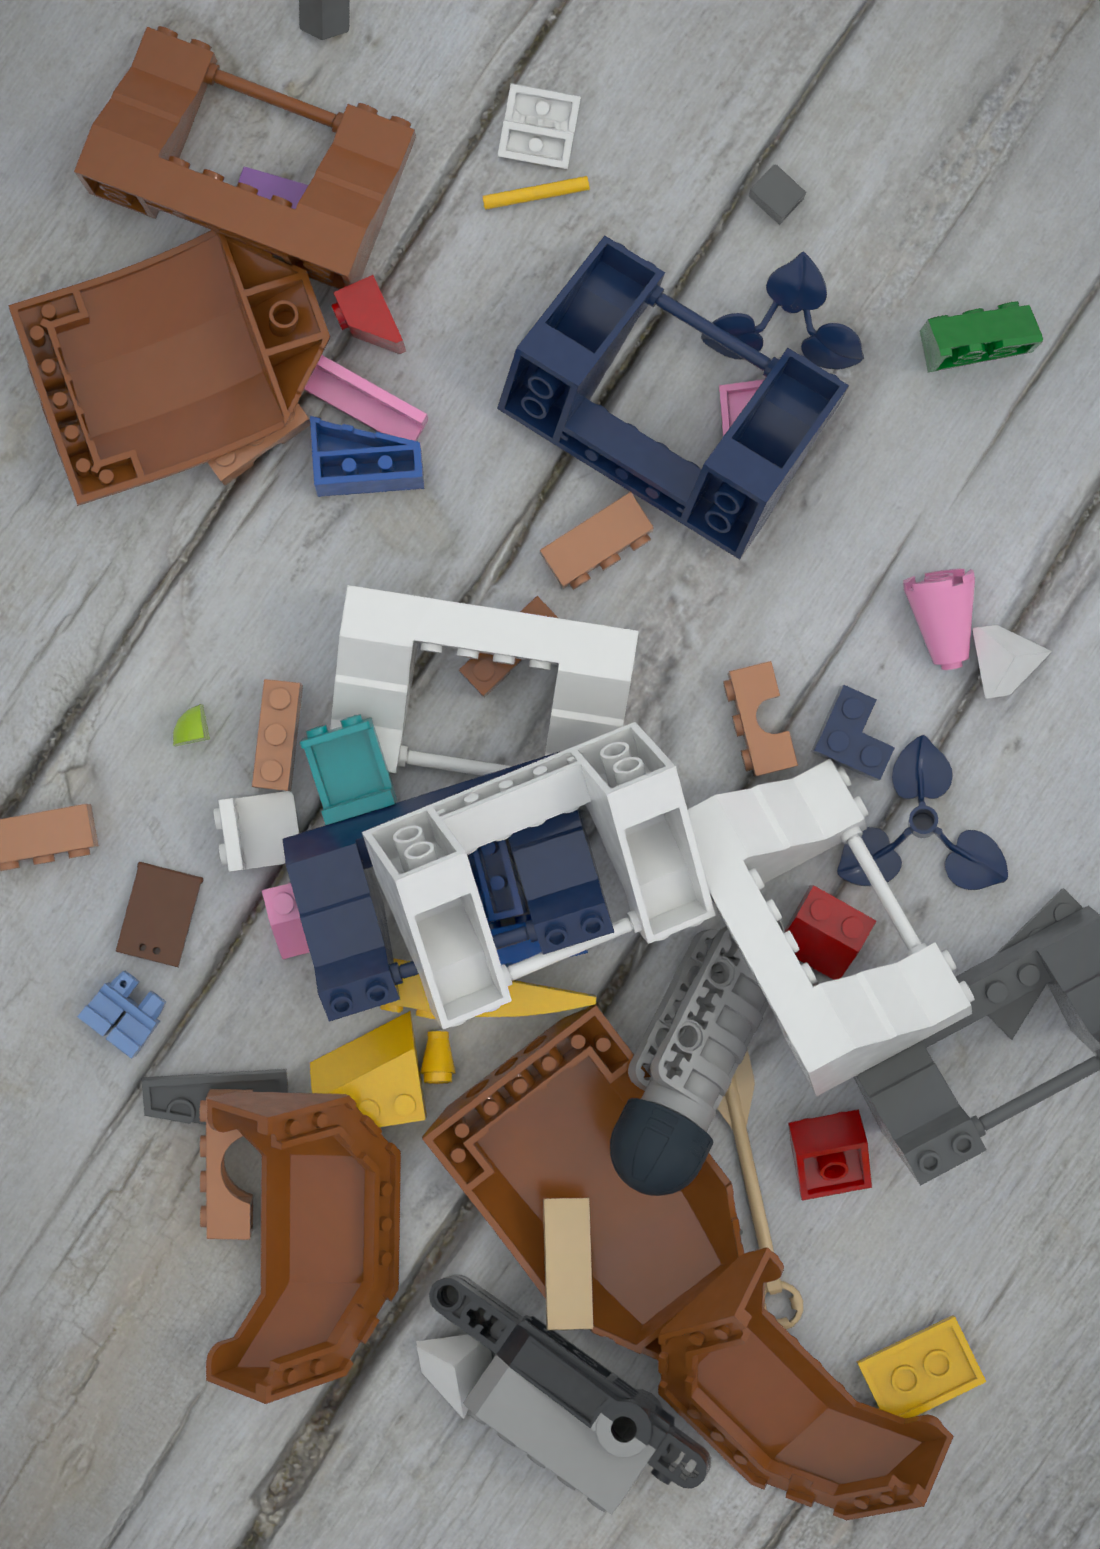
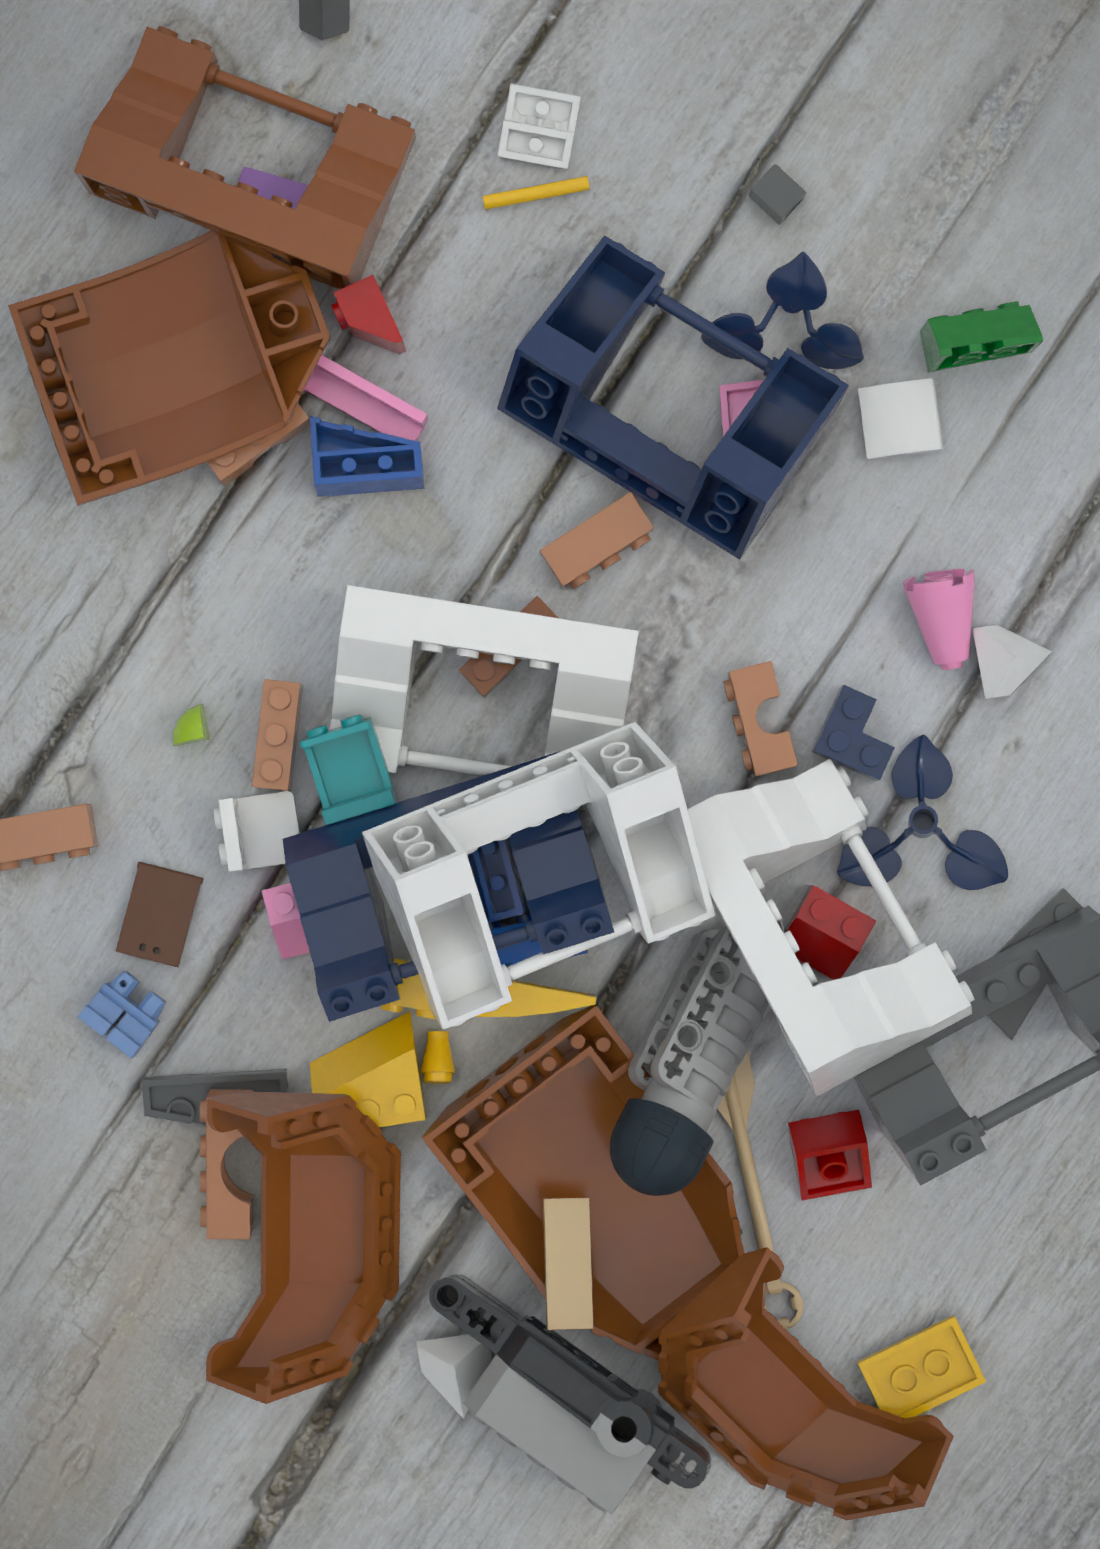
none -> white slope [858,378,943,460]

